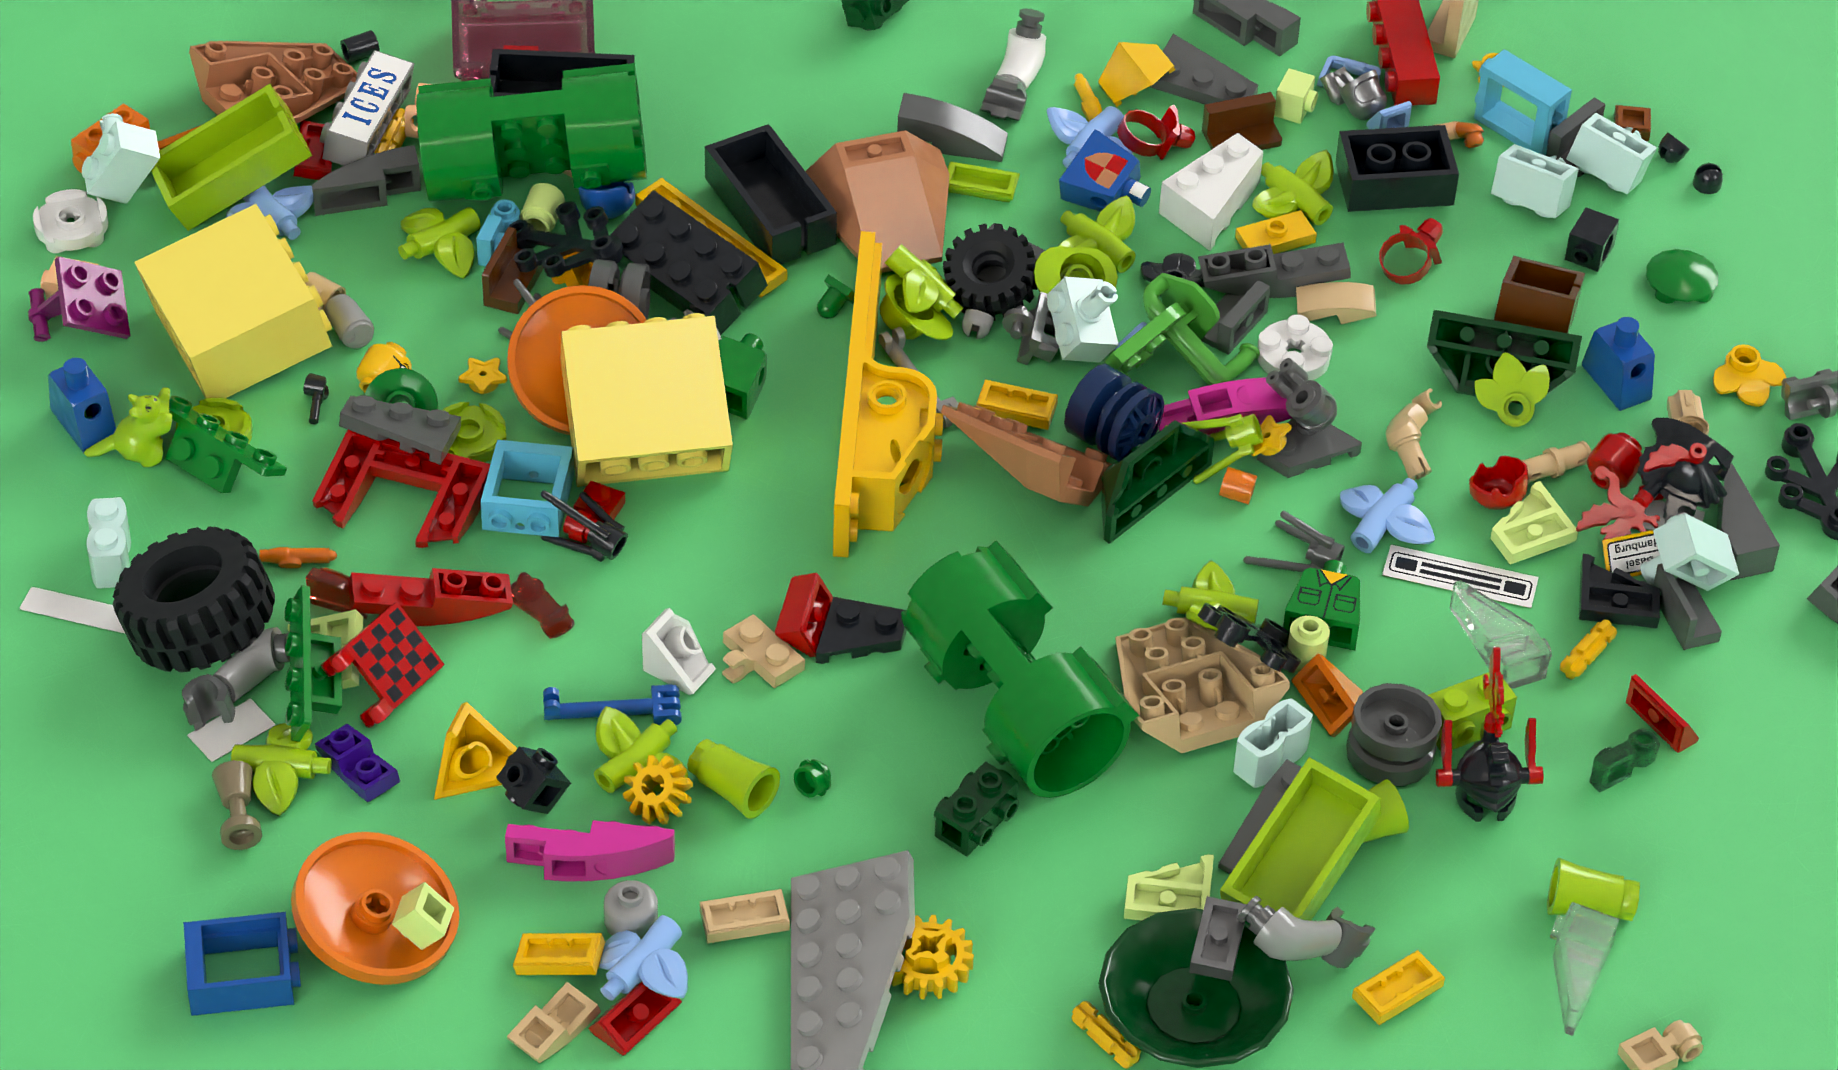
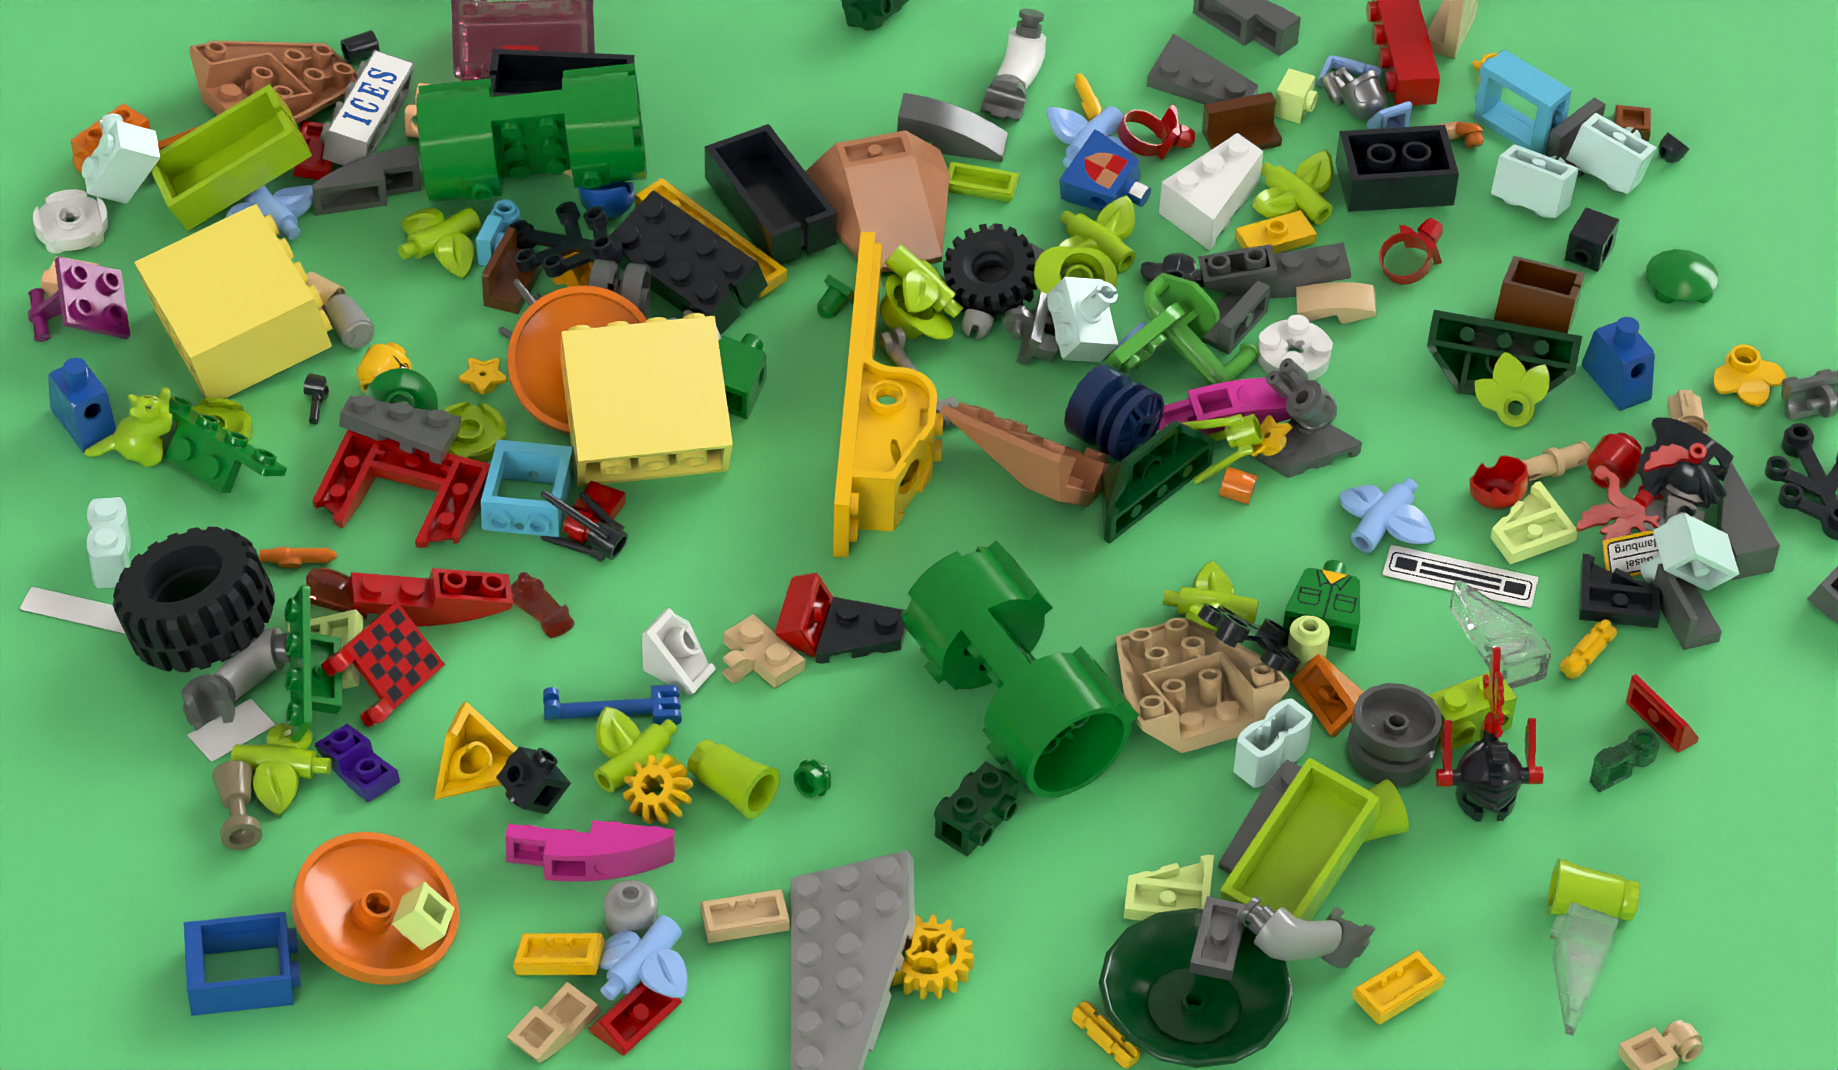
yellow axle [374,108,414,154] -> none
yellowish green brick [520,183,565,232] -> none
yellow plate [976,379,1058,430] -> none
yellow slope [1098,42,1176,107] -> none
dark grey plant [1243,511,1345,572] -> none
tan arm [1386,388,1442,480] -> none
black hinge [1693,162,1723,194] -> none

